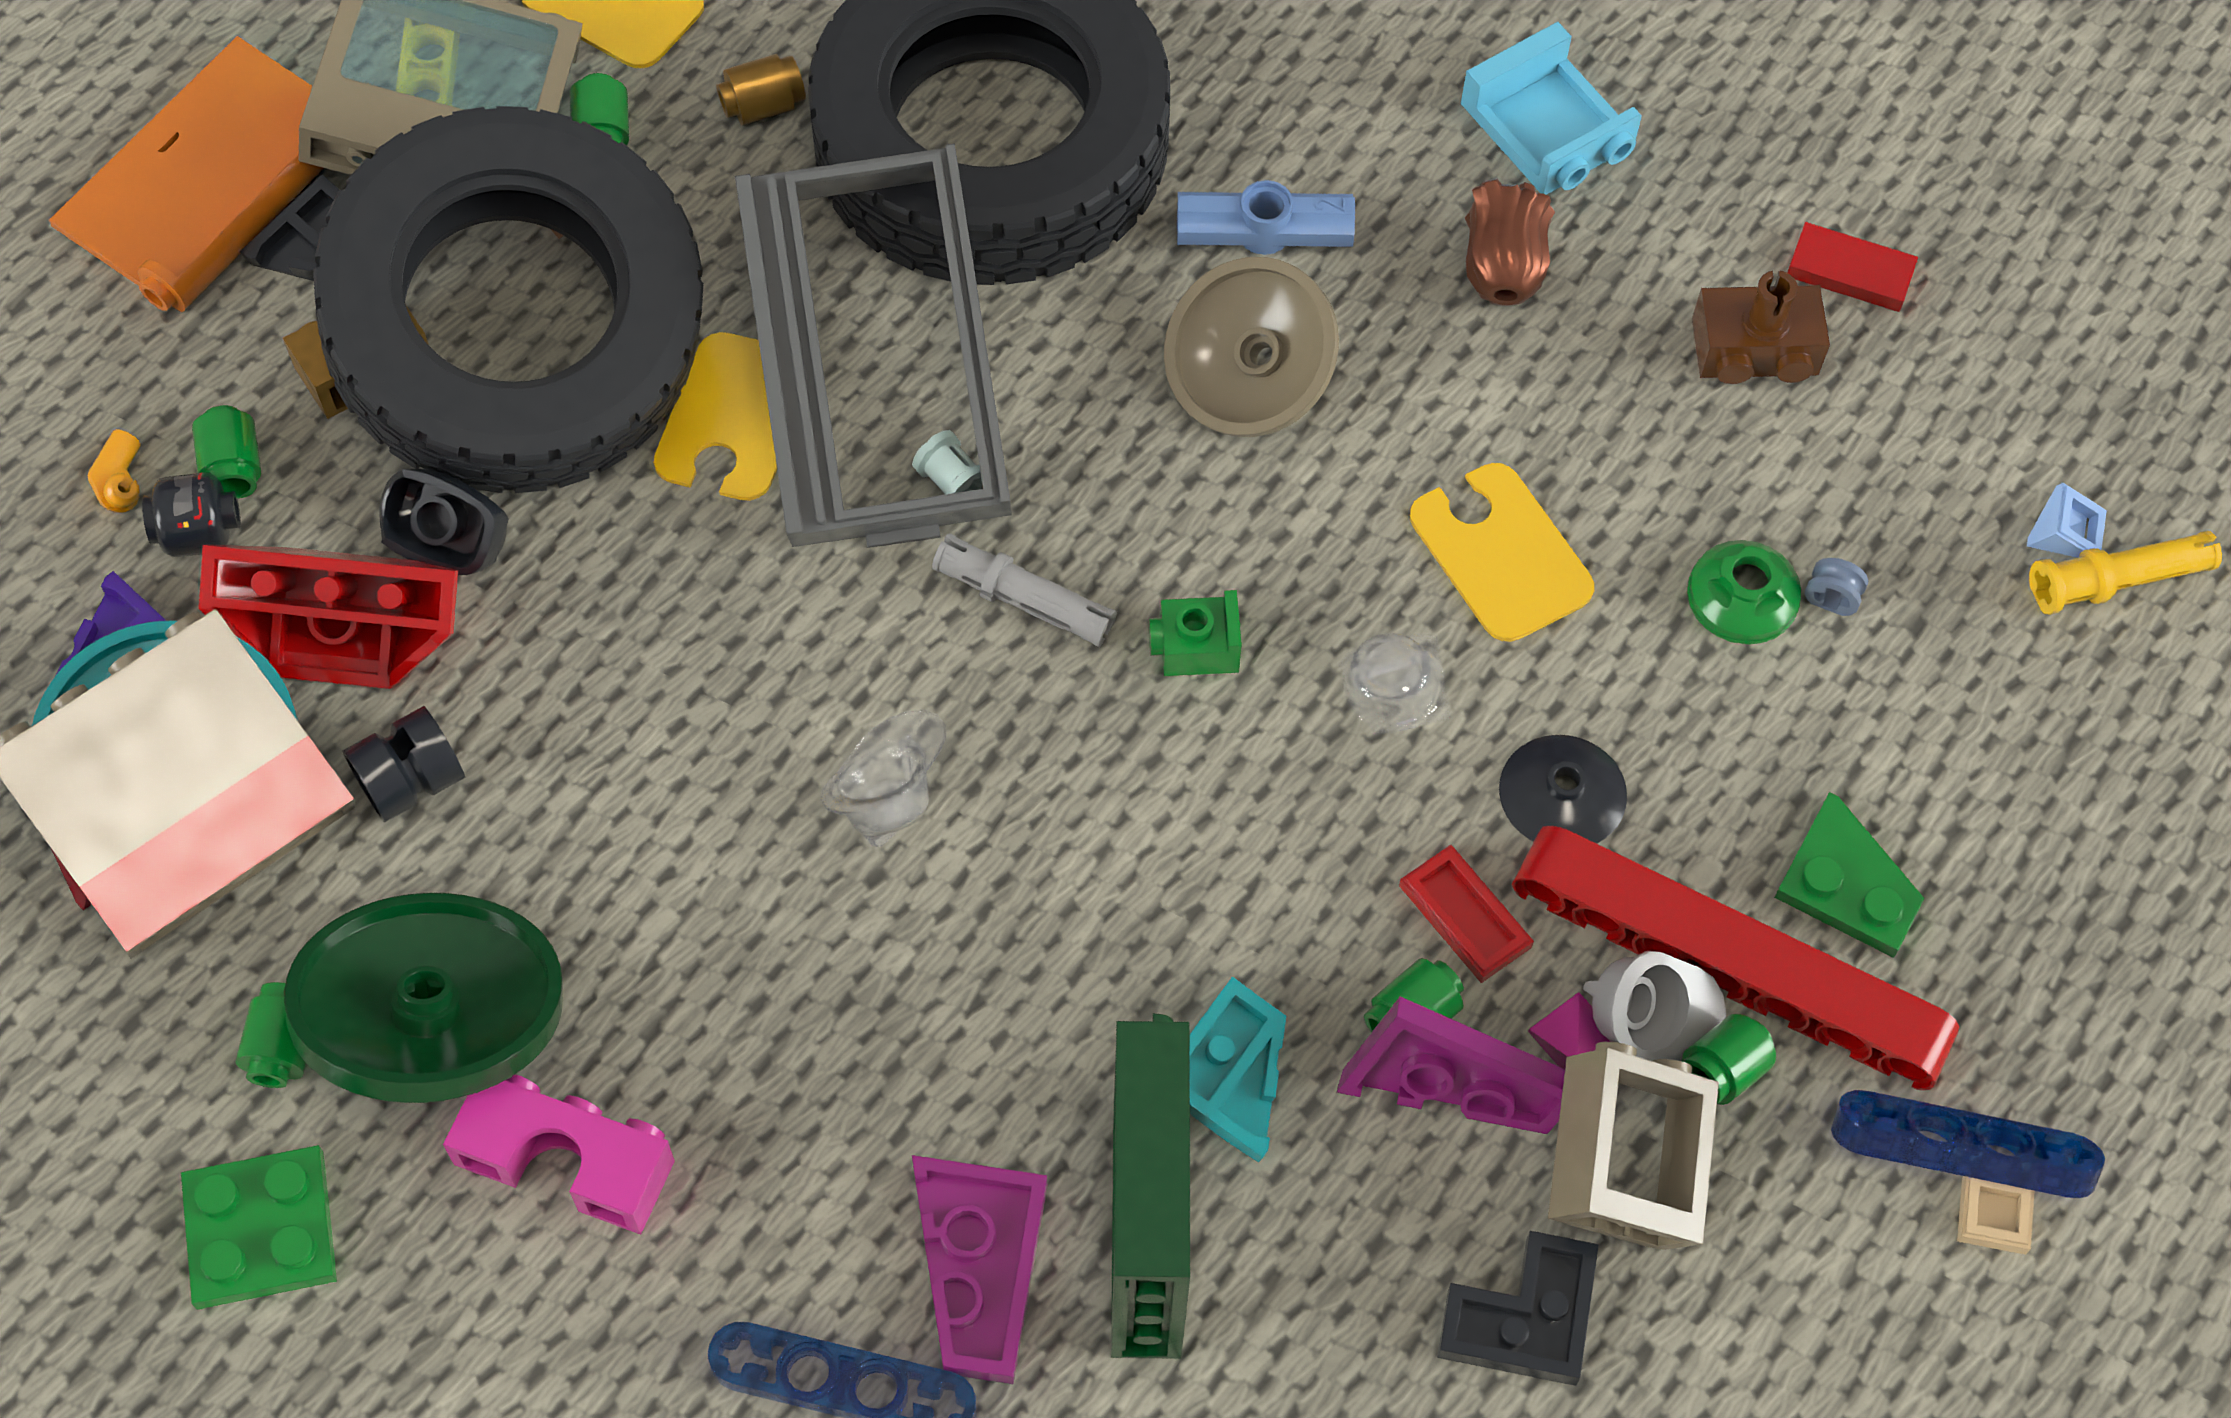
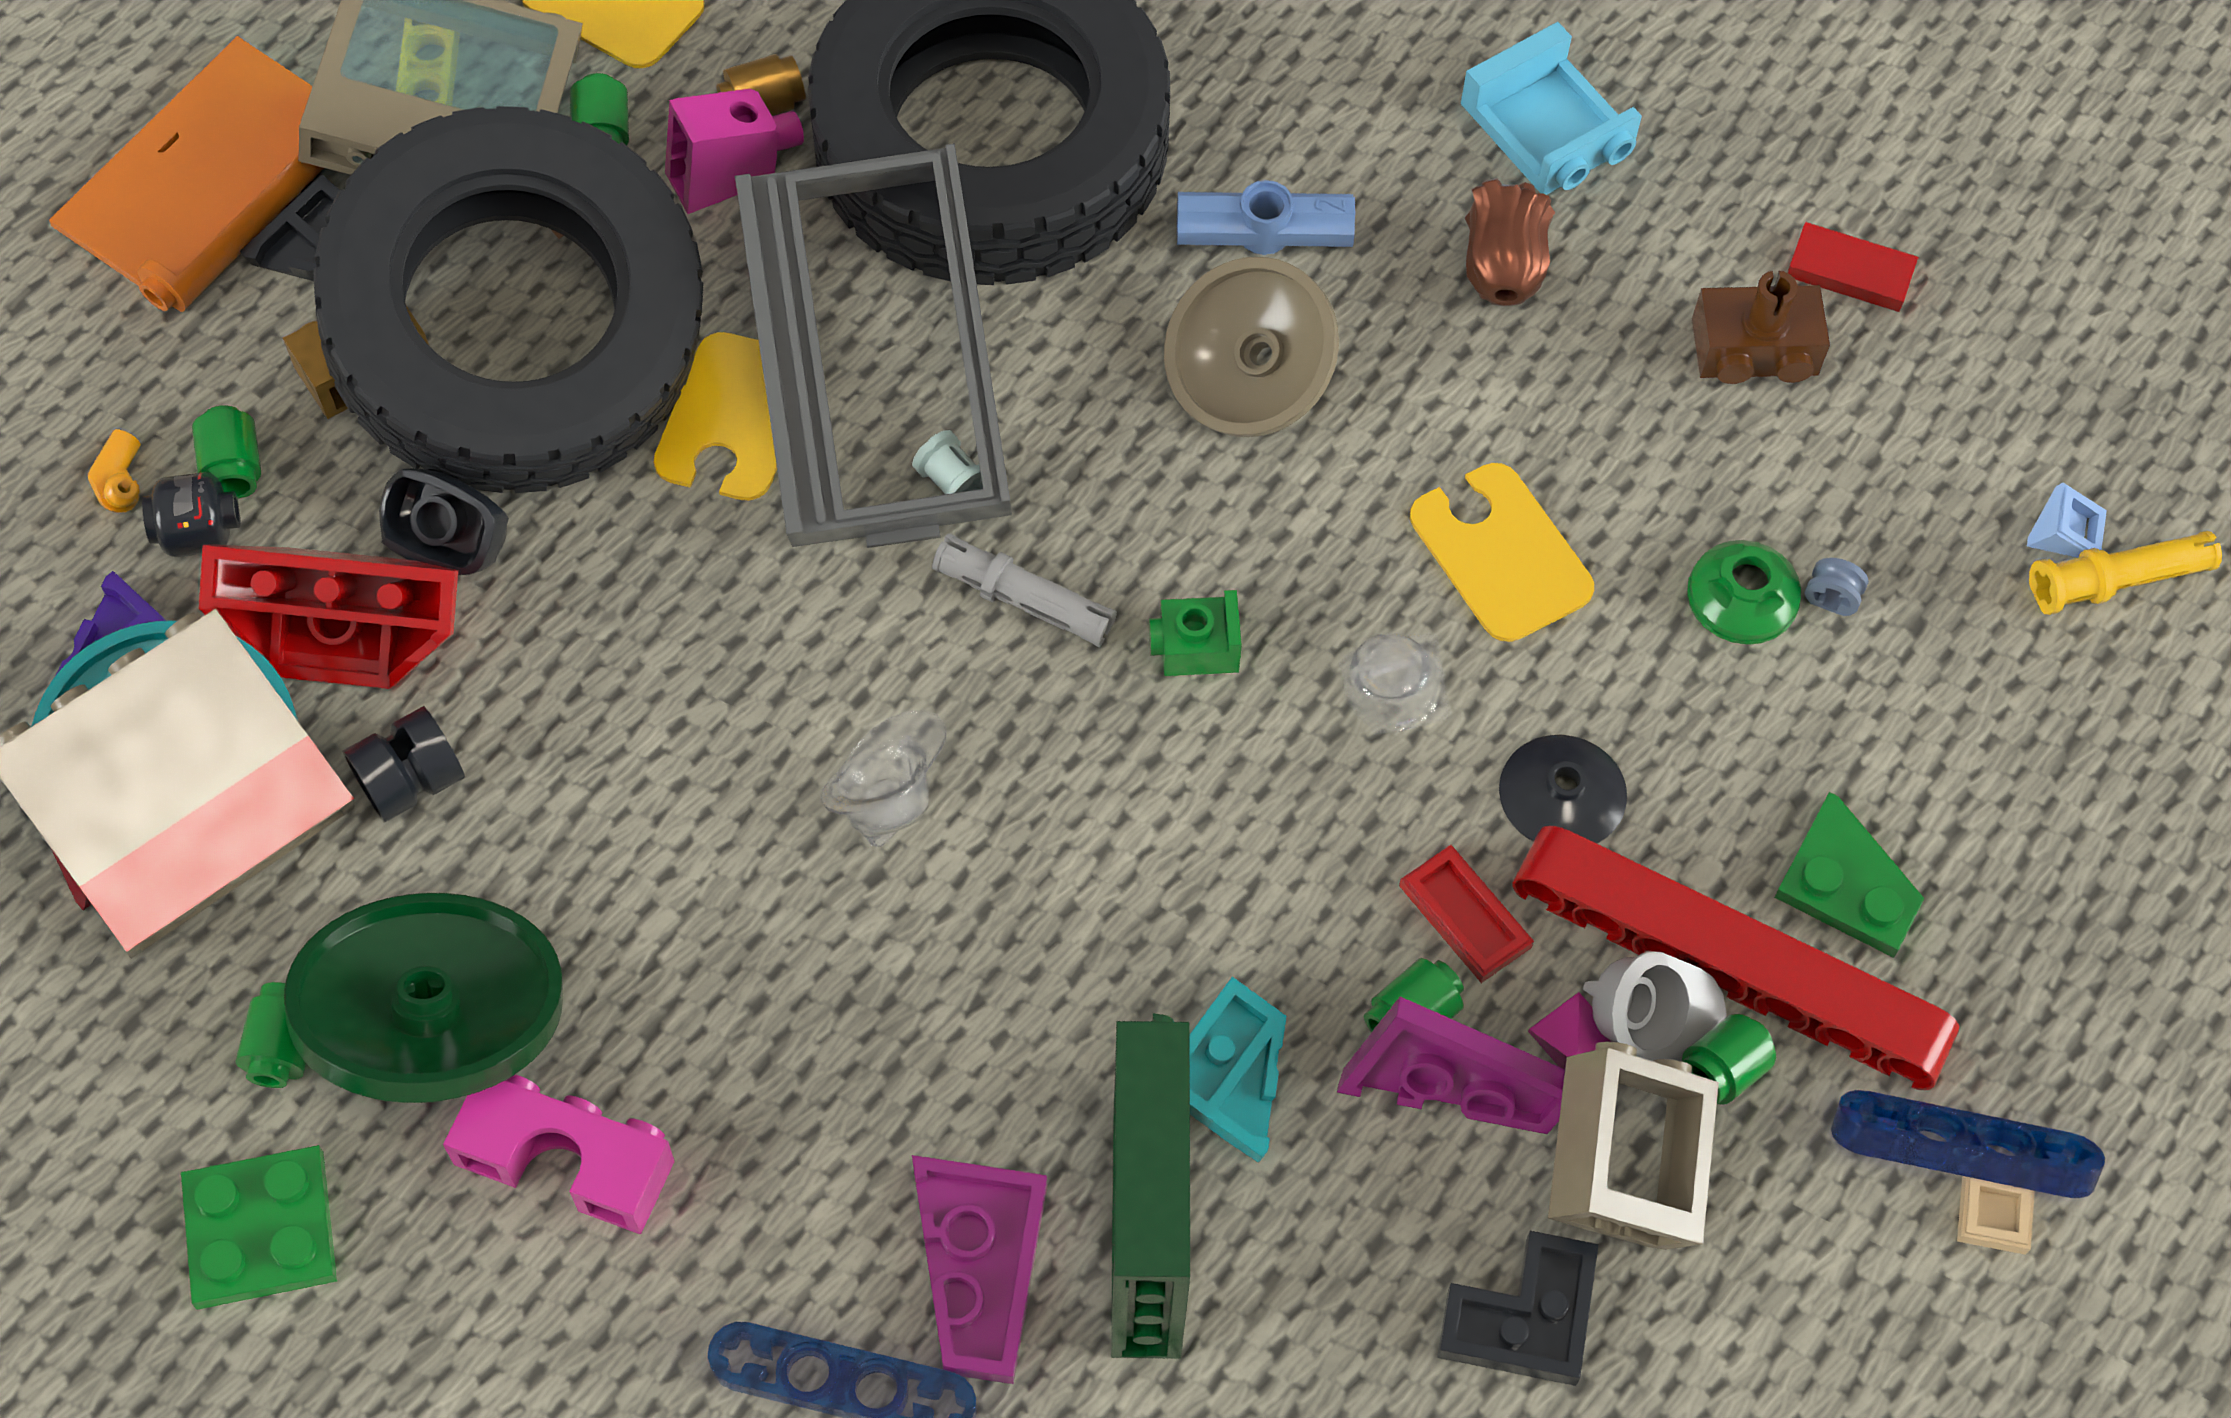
none -> dark pink torso [665,89,804,214]

